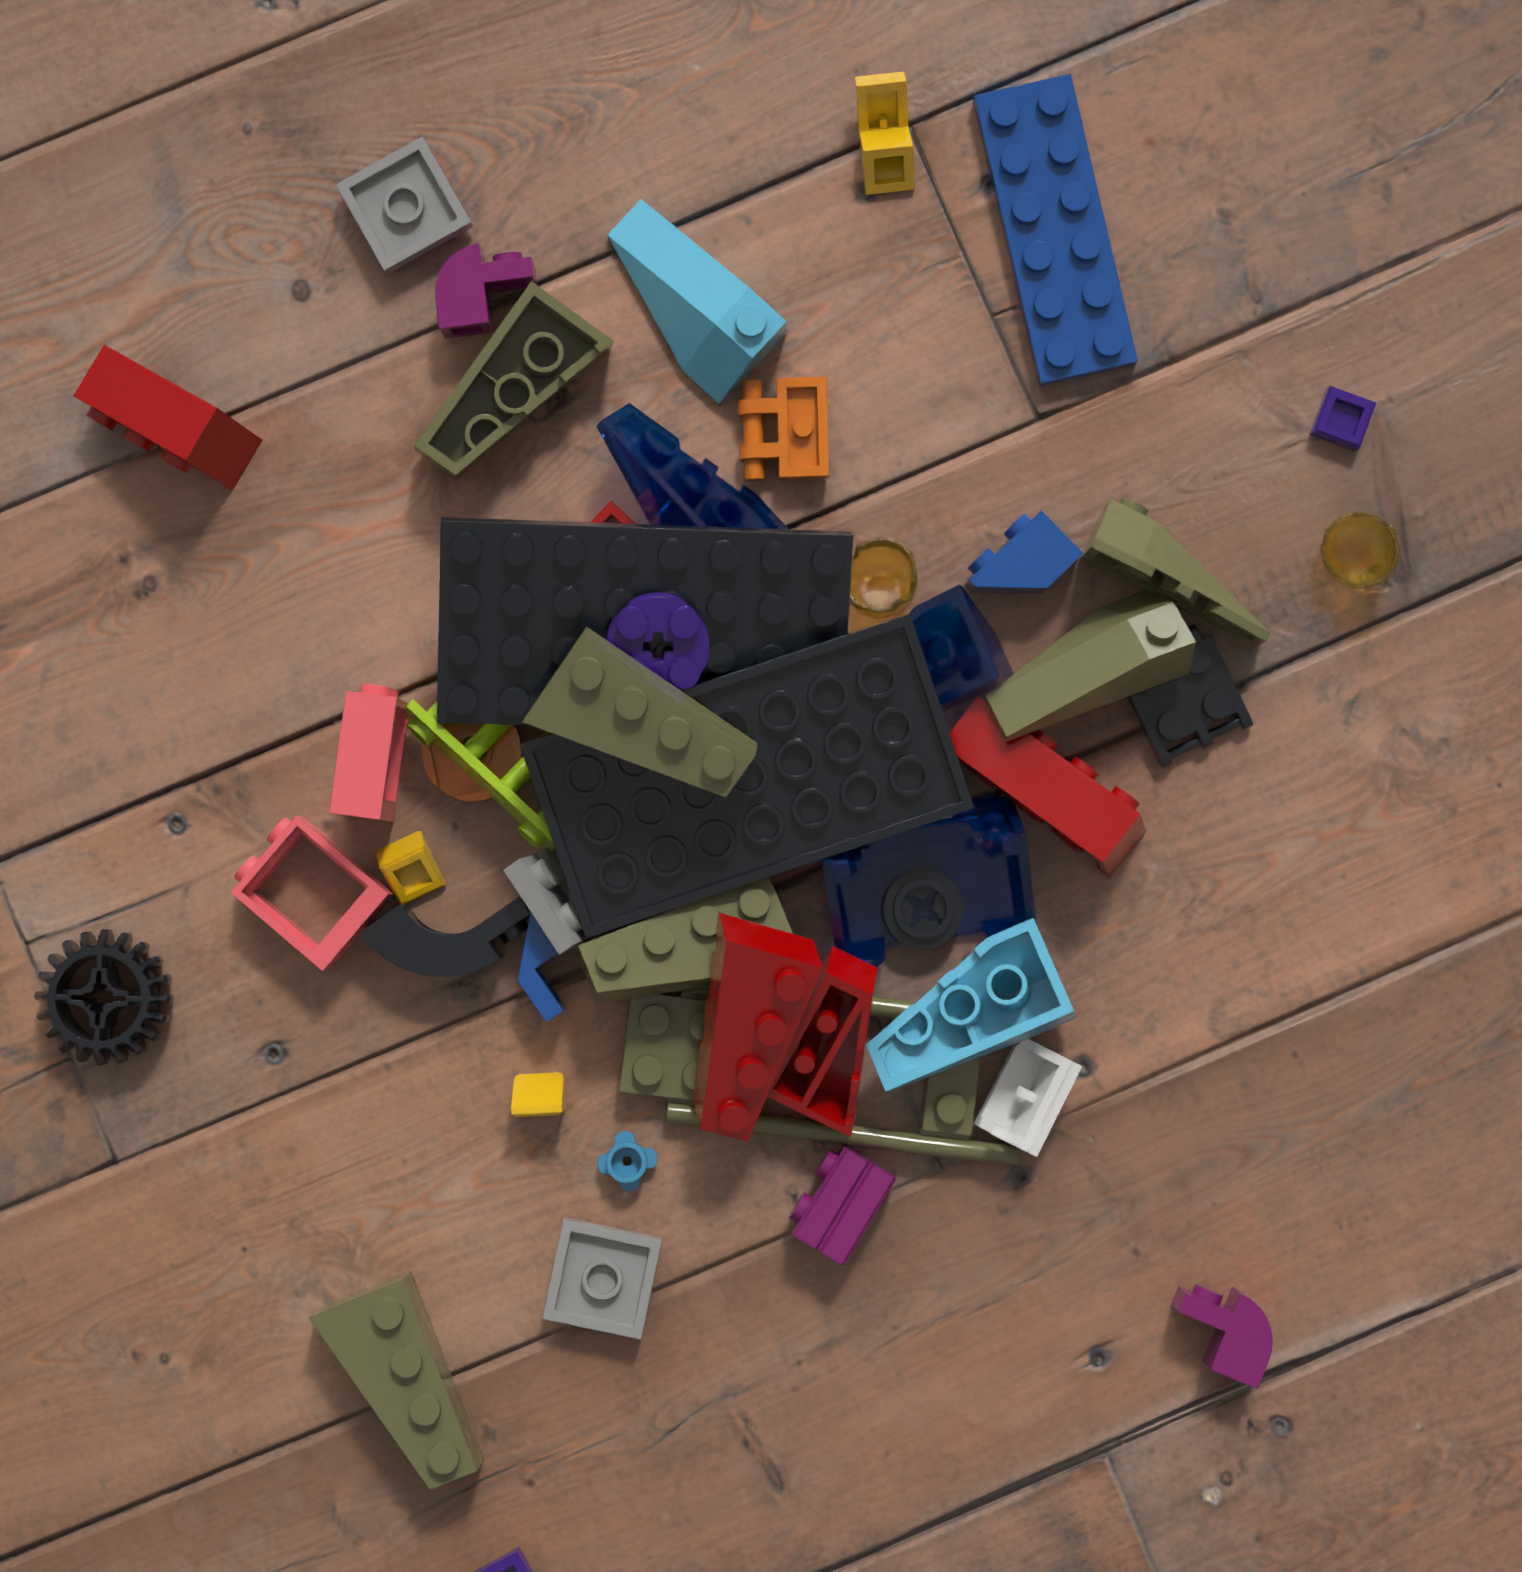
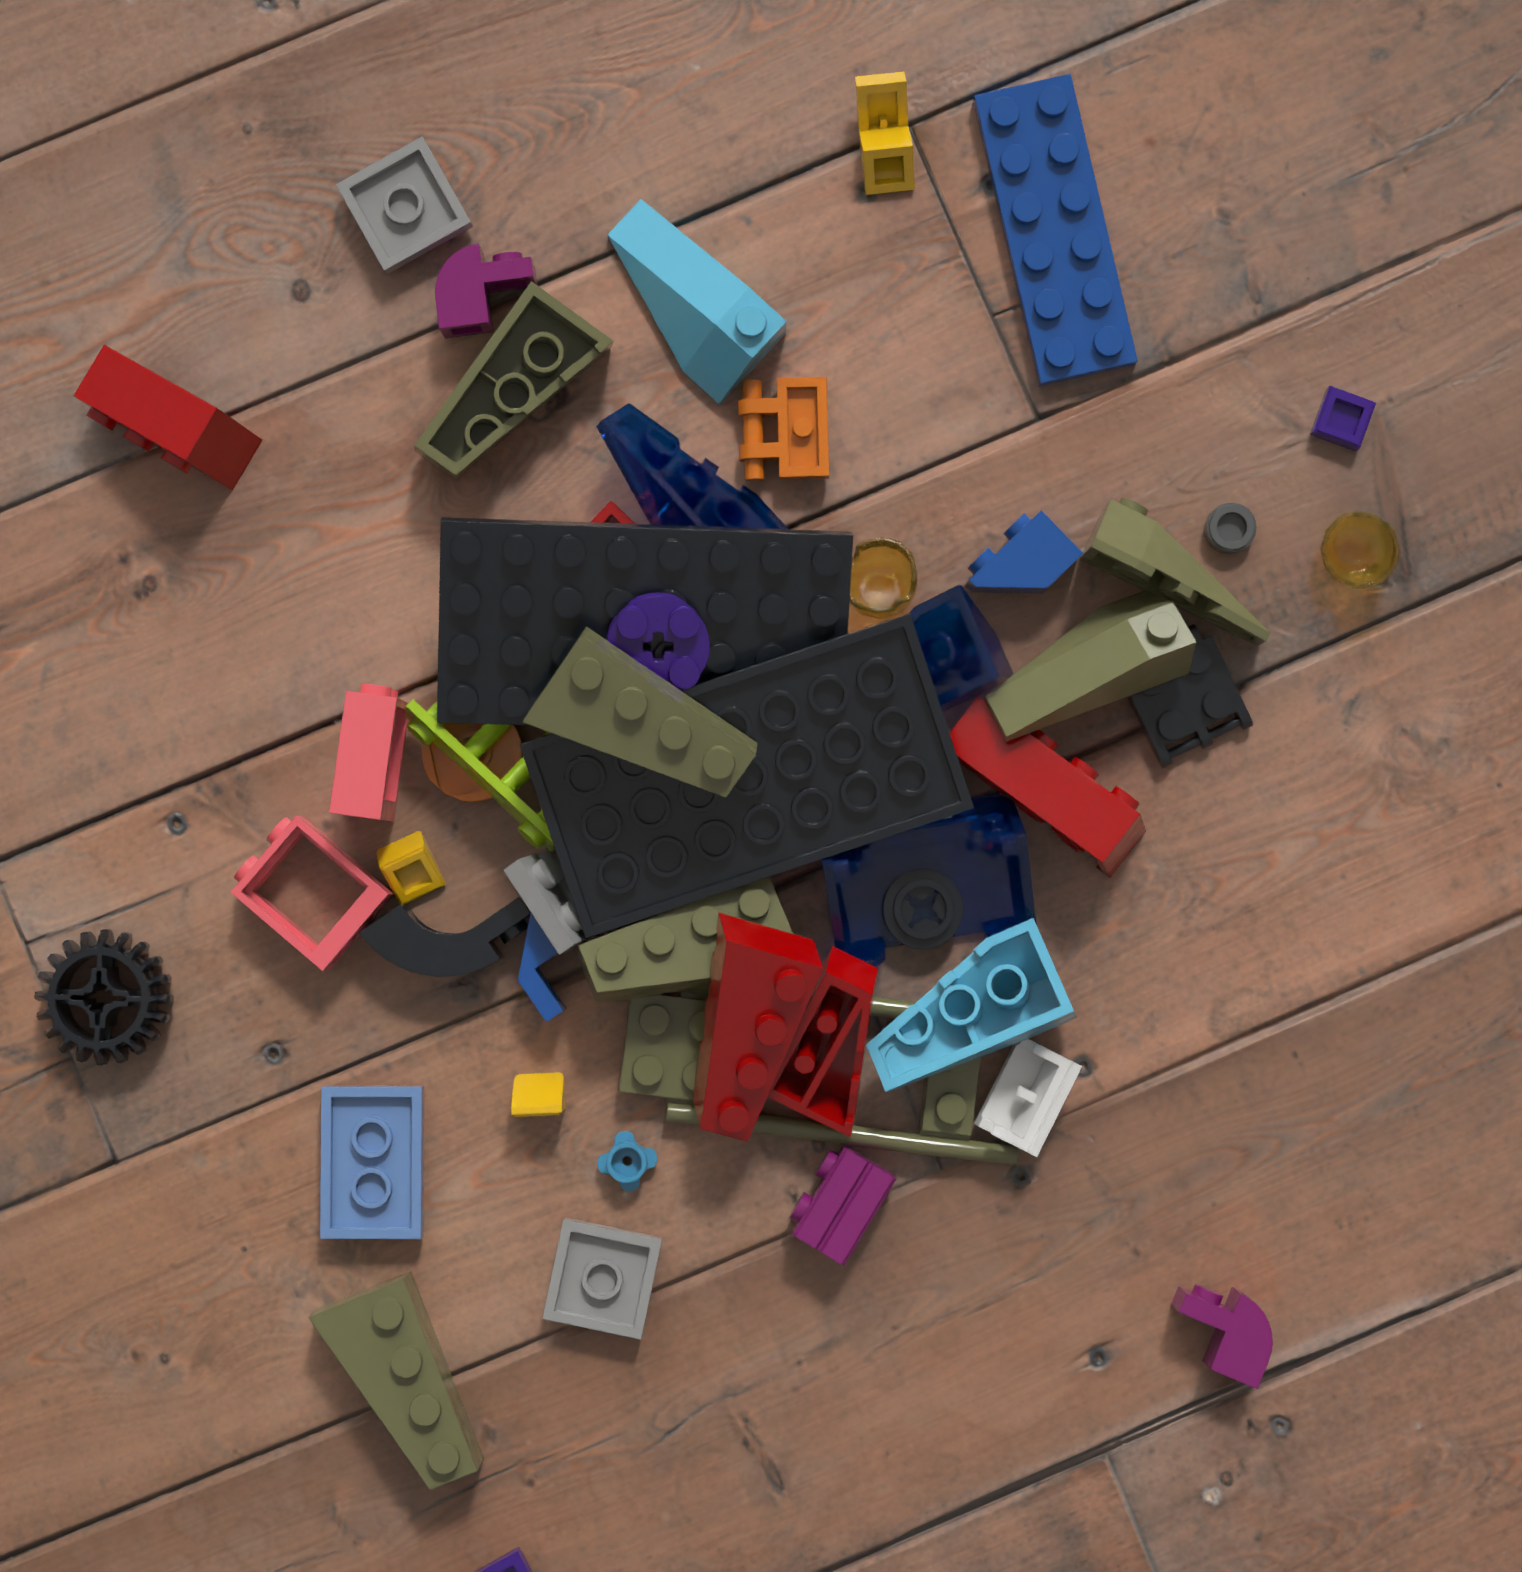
none -> medium blue plate [320,1086,424,1239]
none -> dark grey tile [1204,503,1257,554]

